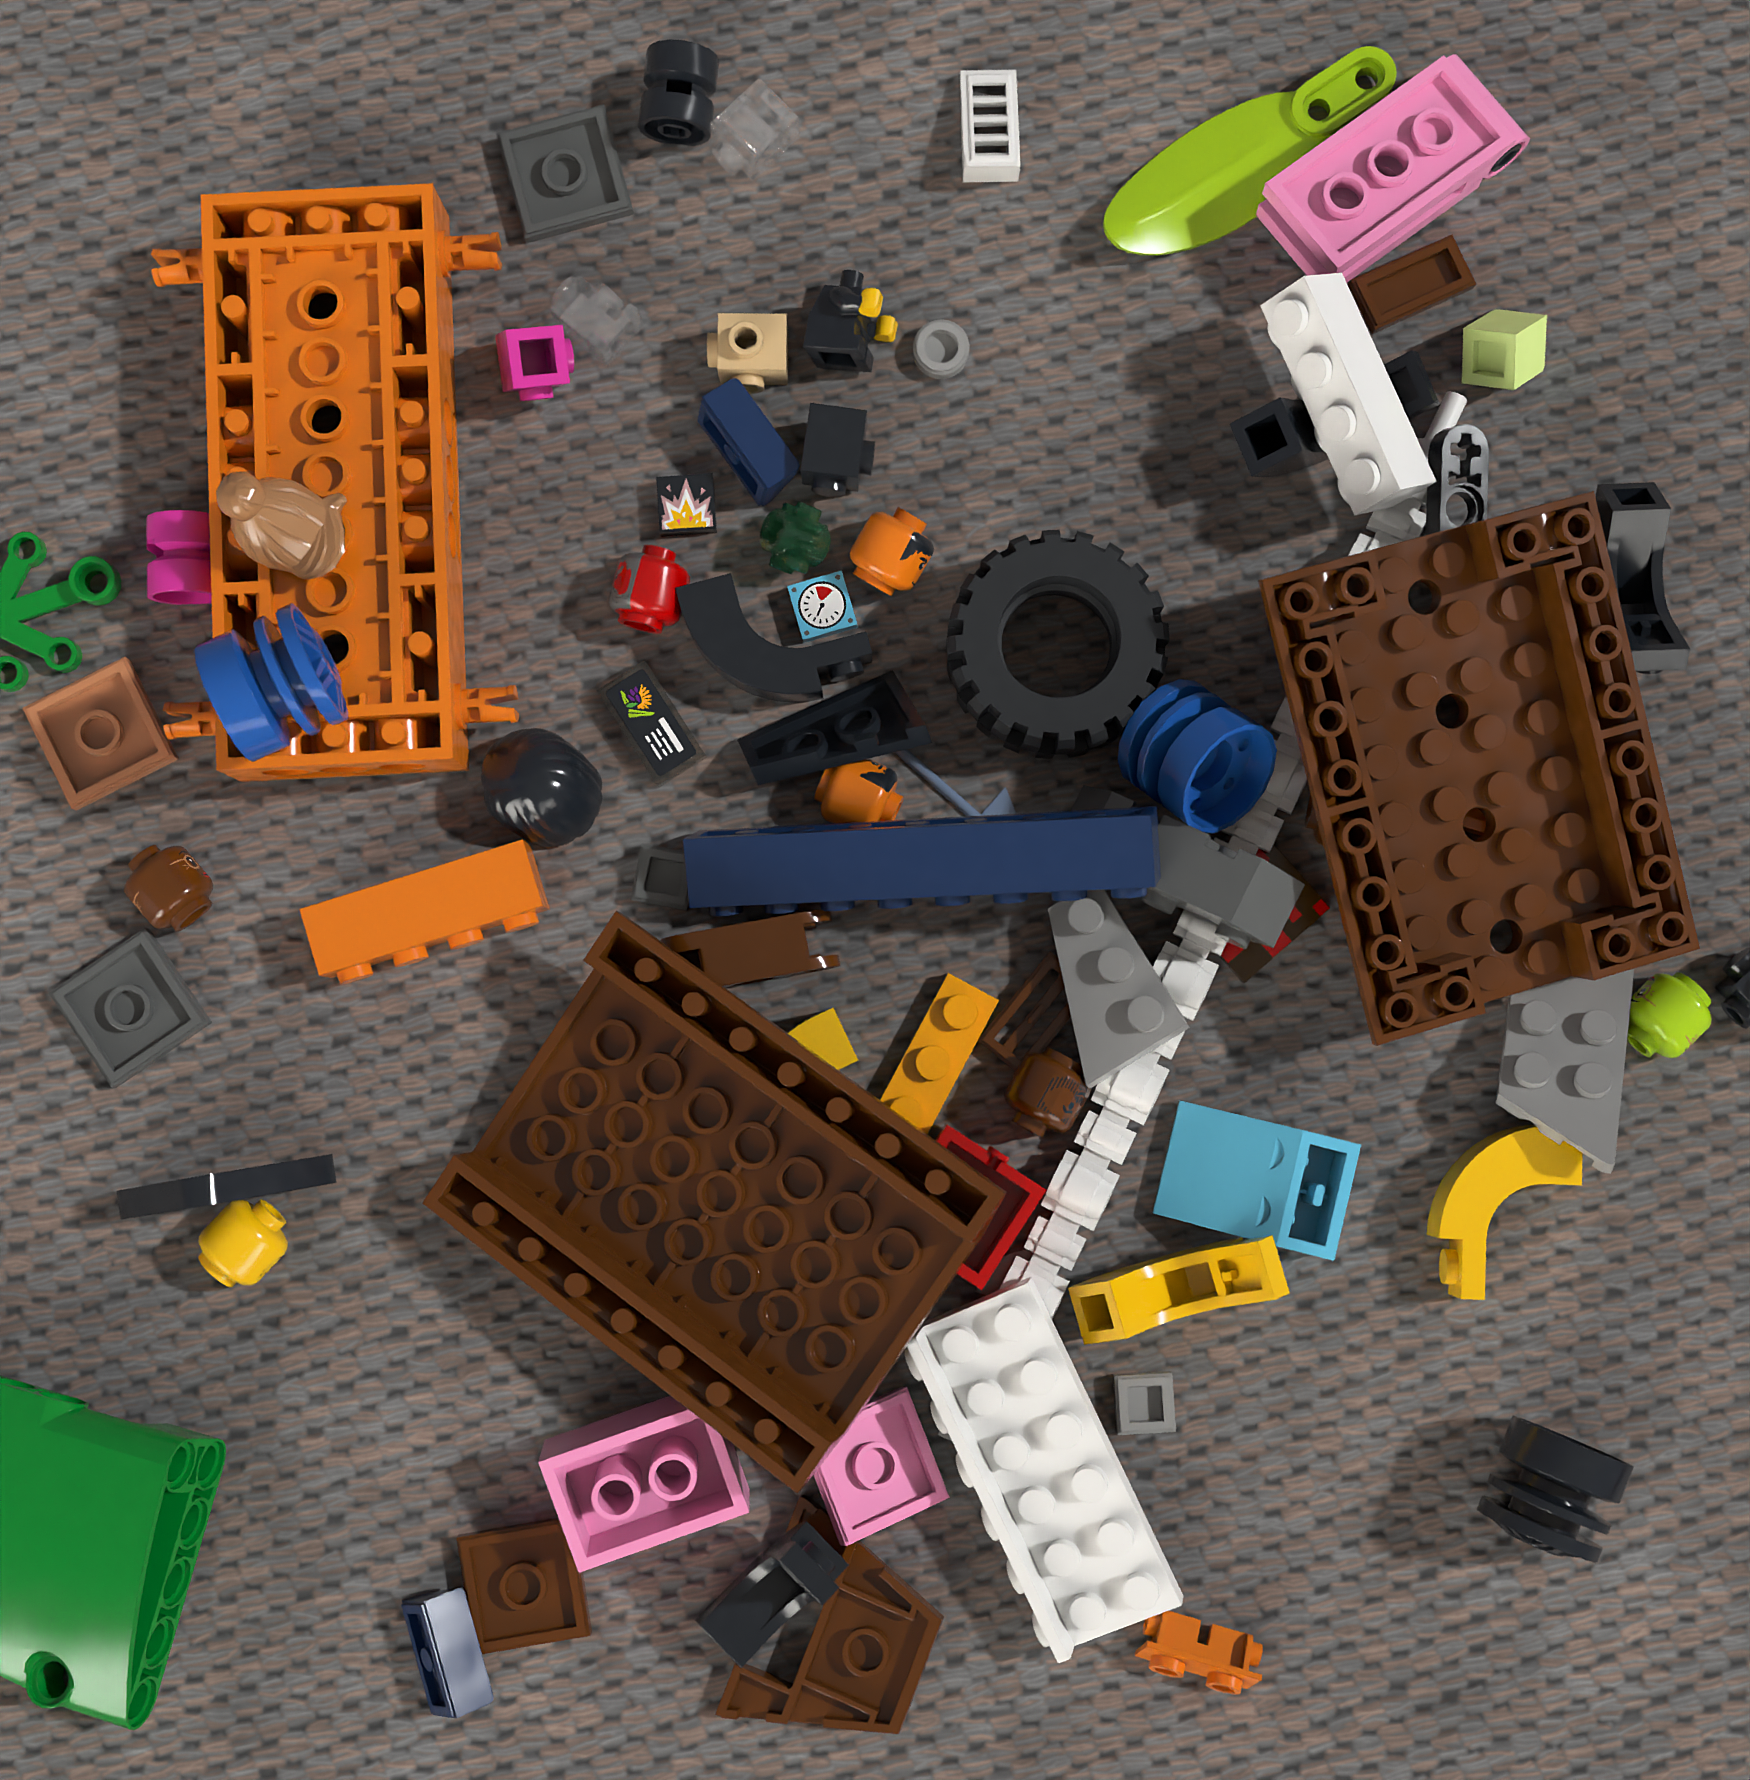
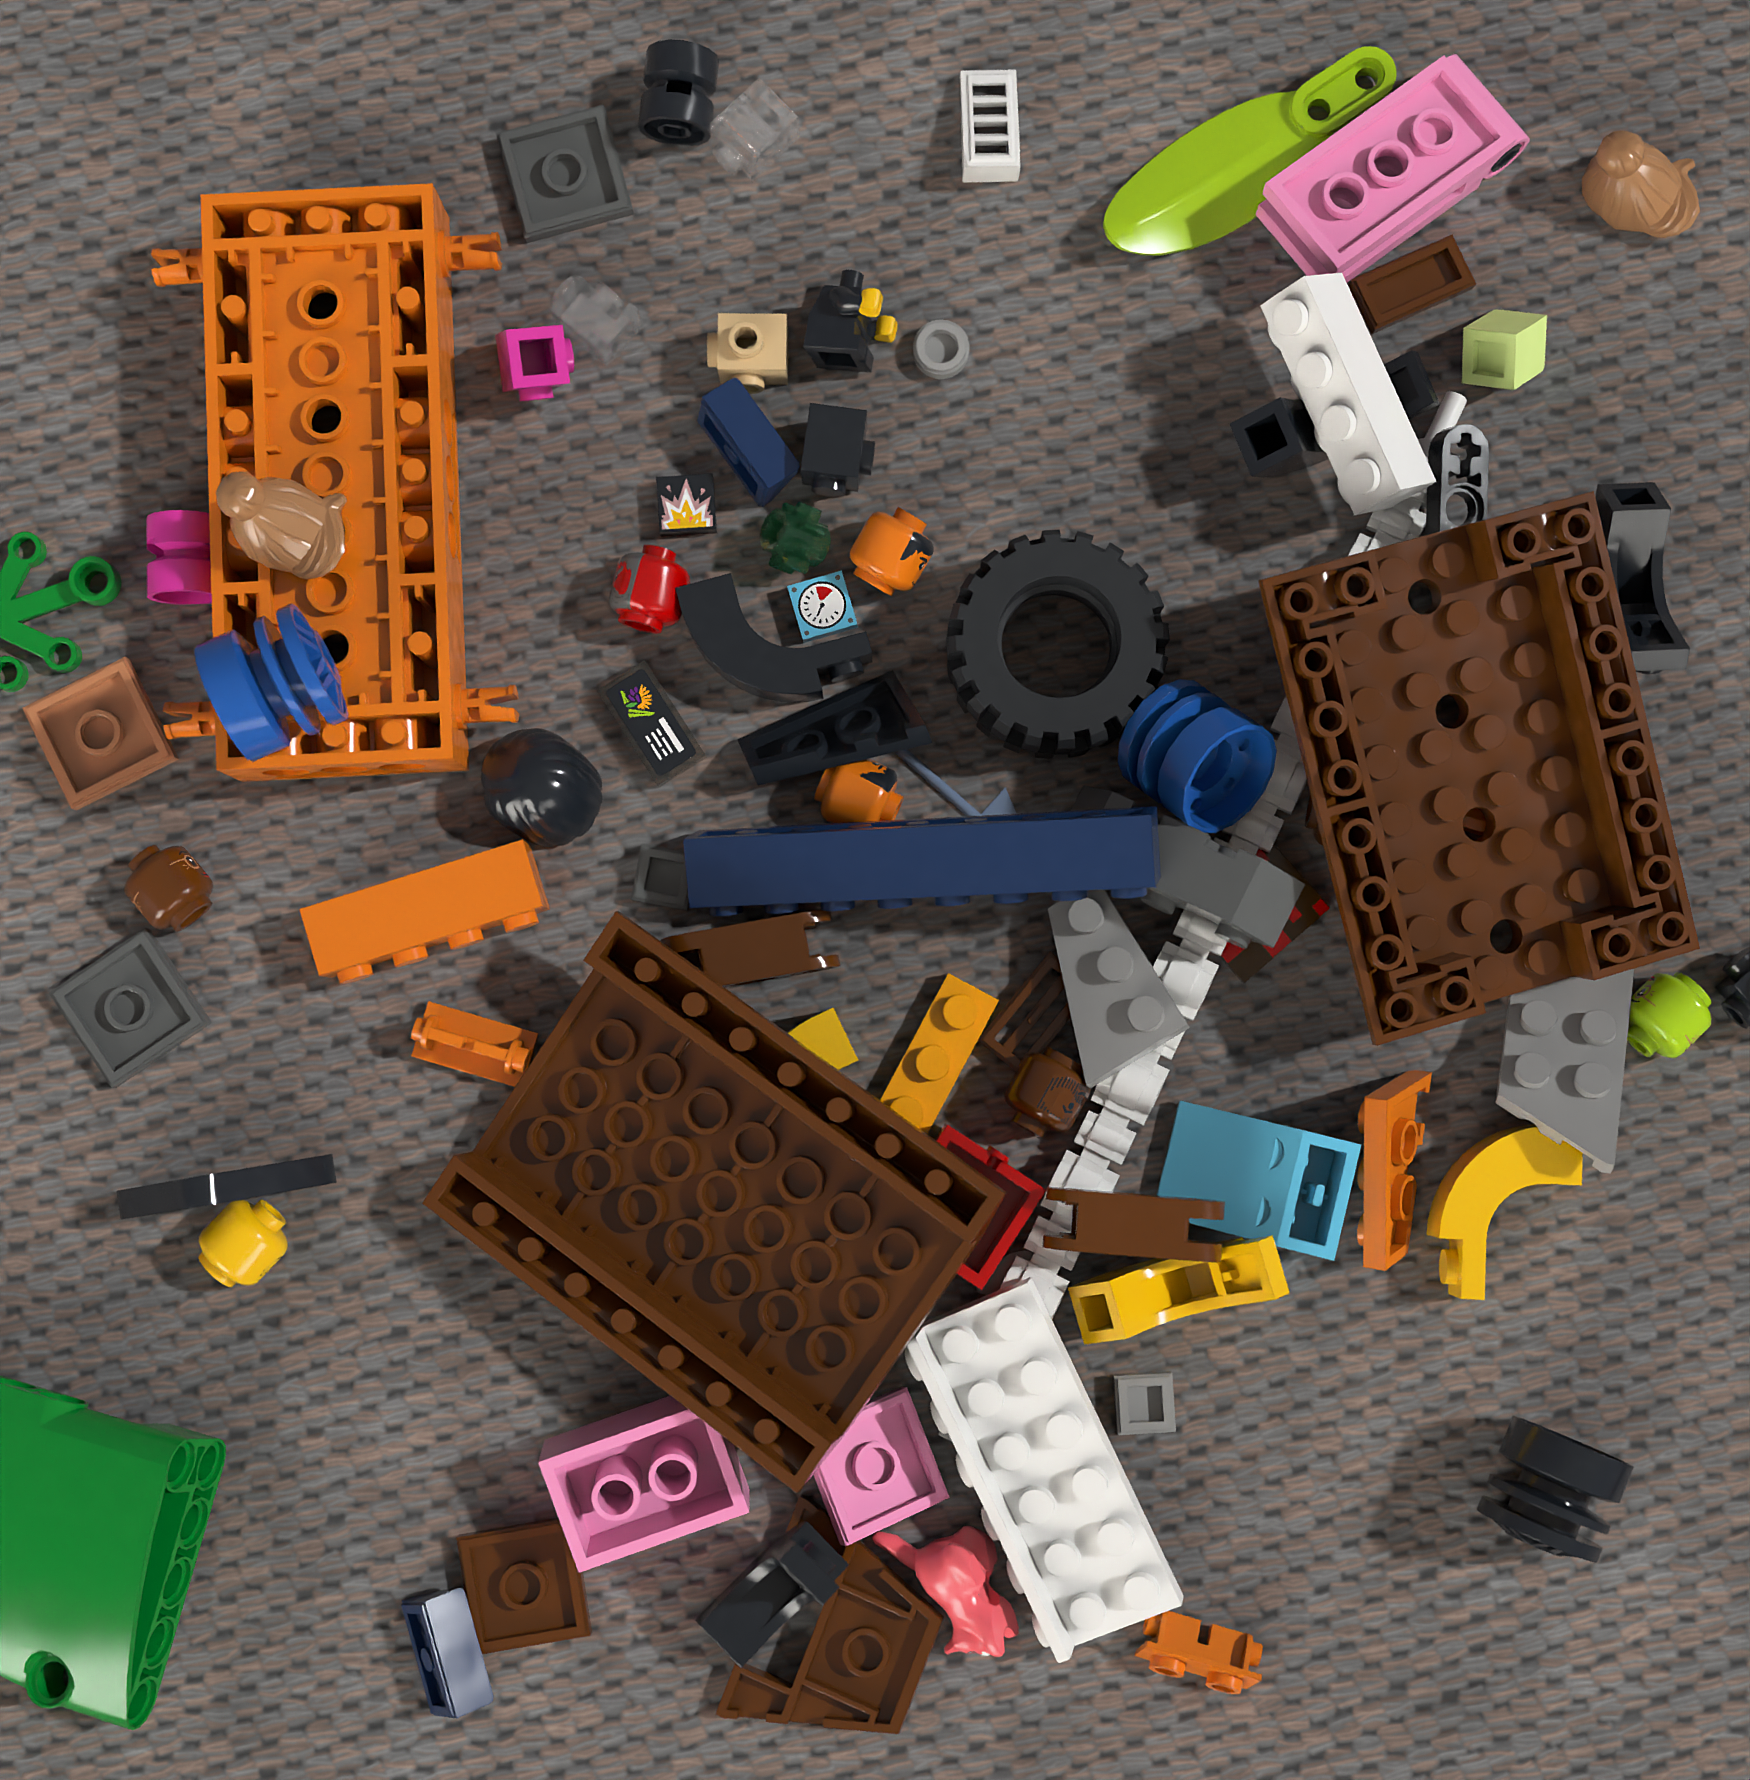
none -> orange hinge [411,1001,539,1087]
none -> coral animal [872,1526,1019,1657]
none -> reddish brown piece [1042,1187,1225,1262]
none -> orange wing [1357,1070,1432,1271]
none -> medium nougat hair [1582,130,1700,238]

